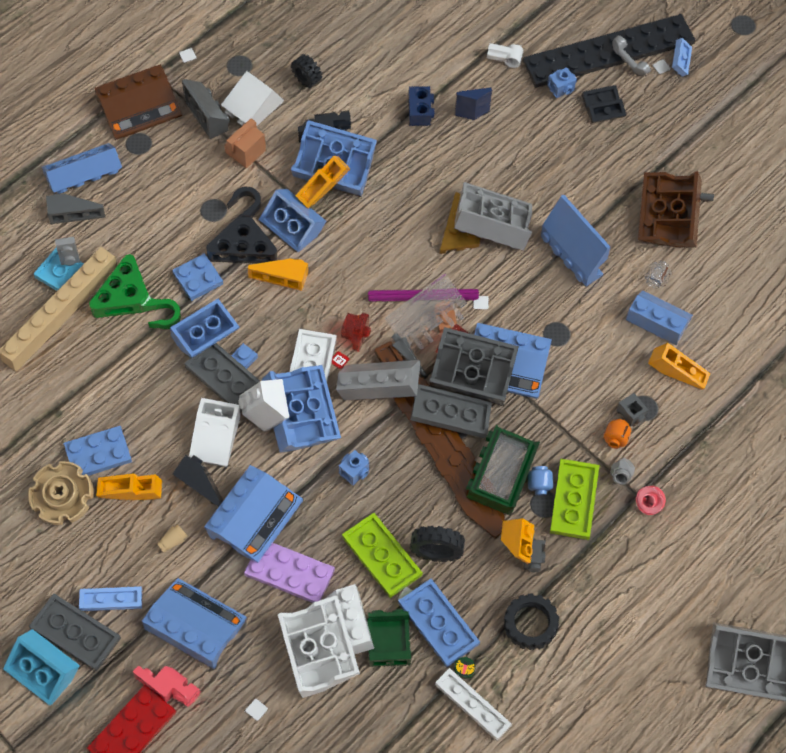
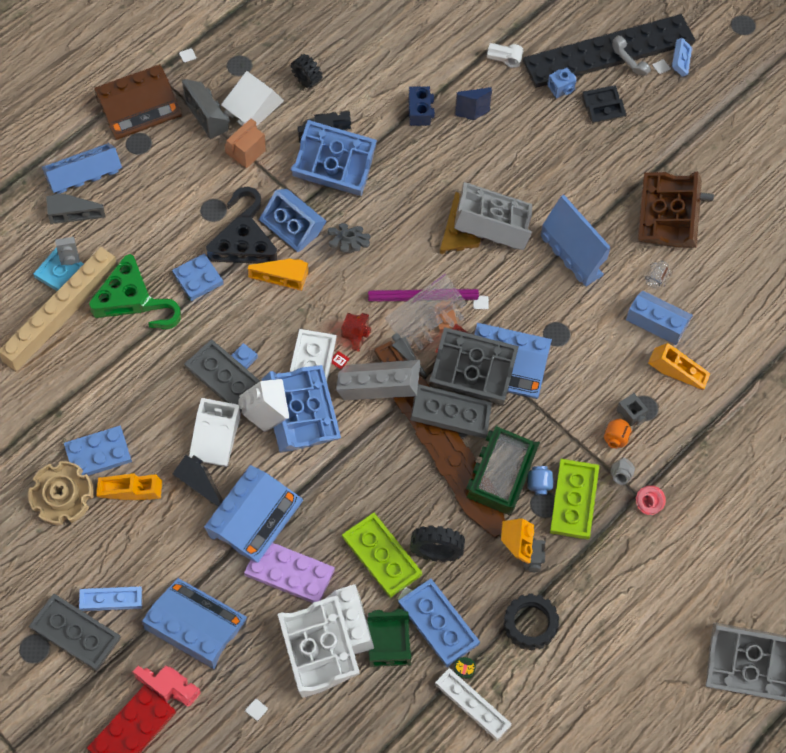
medium azure slope [3,629,80,705] -> none
tan cone [157,524,188,553] -> none
medium blue slope [170,299,240,358] -> none
light orange slope [295,156,350,208] -> none
medium blue brick [339,450,369,486] -> none
none -> dark grey animal [328,223,371,253]

